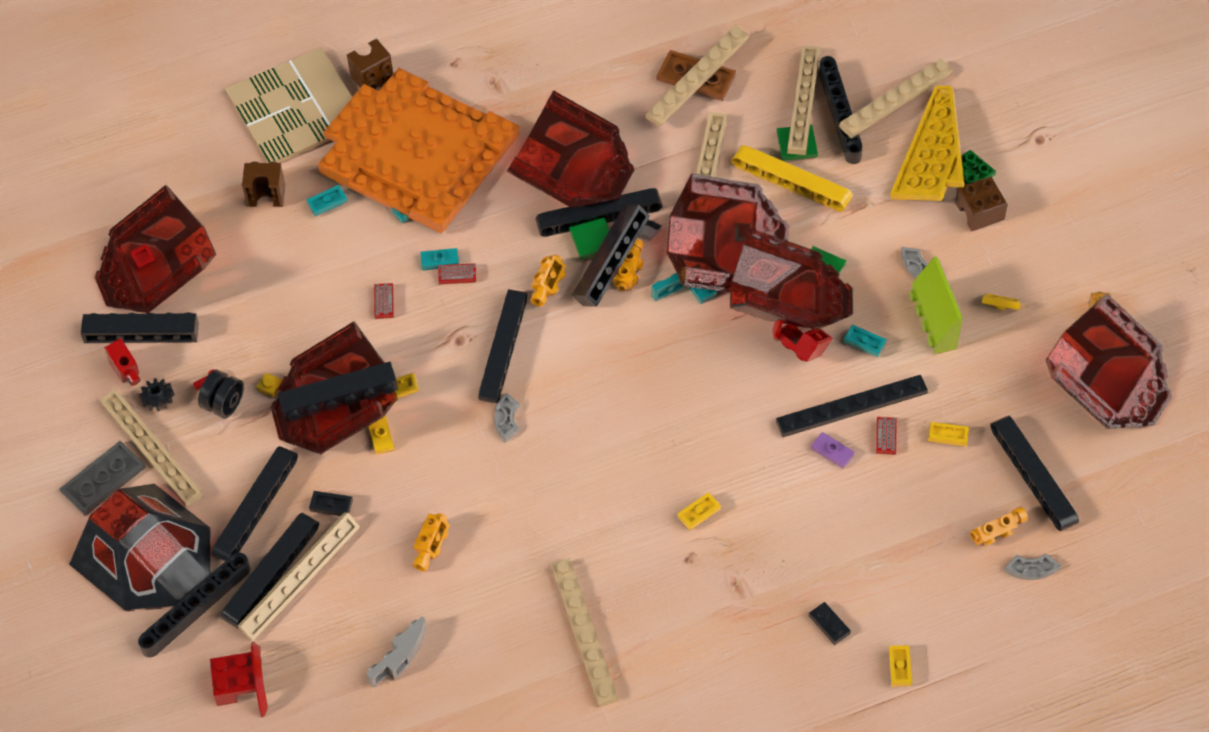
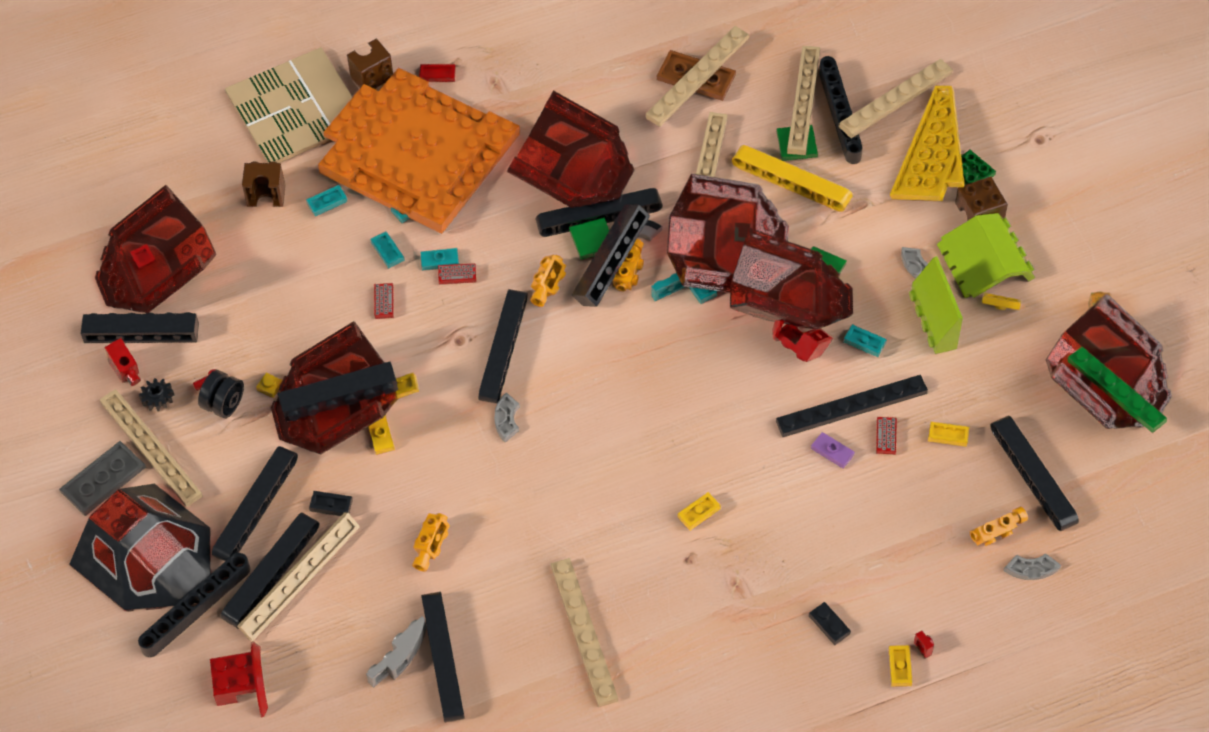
none -> teal plate [370,231,405,269]
none -> red tile [419,64,456,82]
none -> black beam [421,591,465,723]
none -> red plate [914,630,934,659]
none -> lime hinge [937,213,1035,298]
none -> green plate [1068,347,1167,433]

